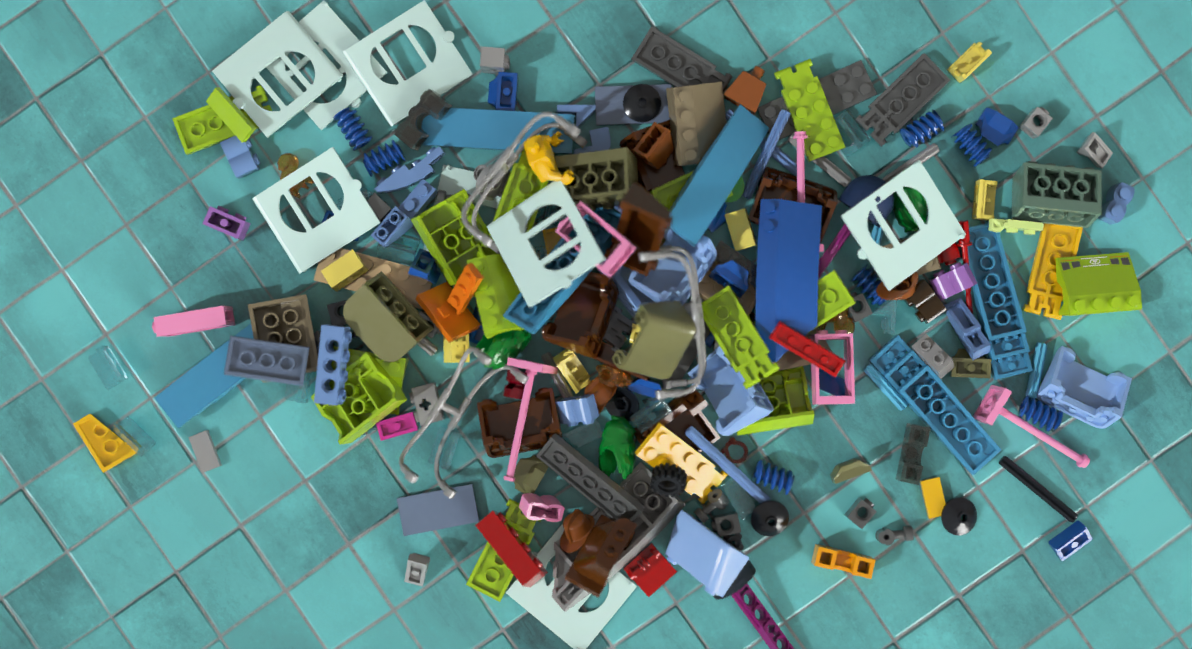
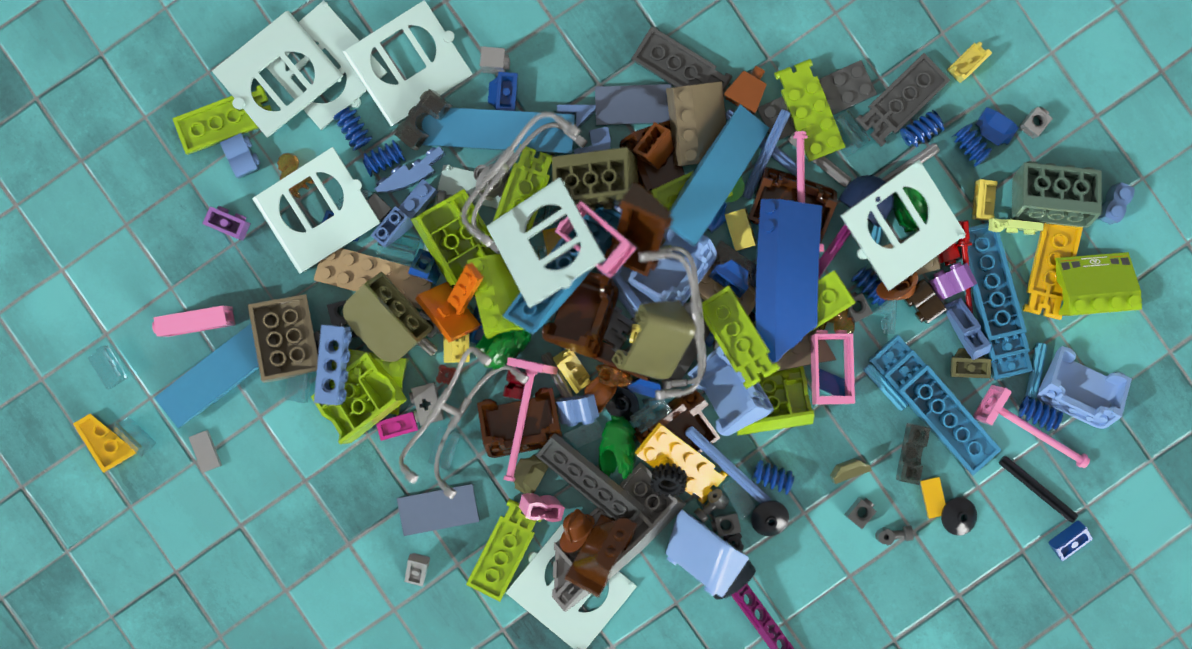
lime tile [206,87,256,142] -> none
sand blue tile [224,336,310,386] -> none
light yellow hinge [321,249,369,292] -> none
red wedge [475,510,548,588] -> none
yellow torso [523,132,575,185] -> none
black dish [623,84,661,122] -> none
red hinge [623,543,677,597] -> none
clear red piece [720,436,748,464] -> none
red tile [769,321,846,377] -> none
light orange arch [811,544,876,579] -> none
light grey brick [912,334,955,380] -> none
light grey slope [1076,132,1113,169] -> none
none -> clear red plate [436,365,456,385]

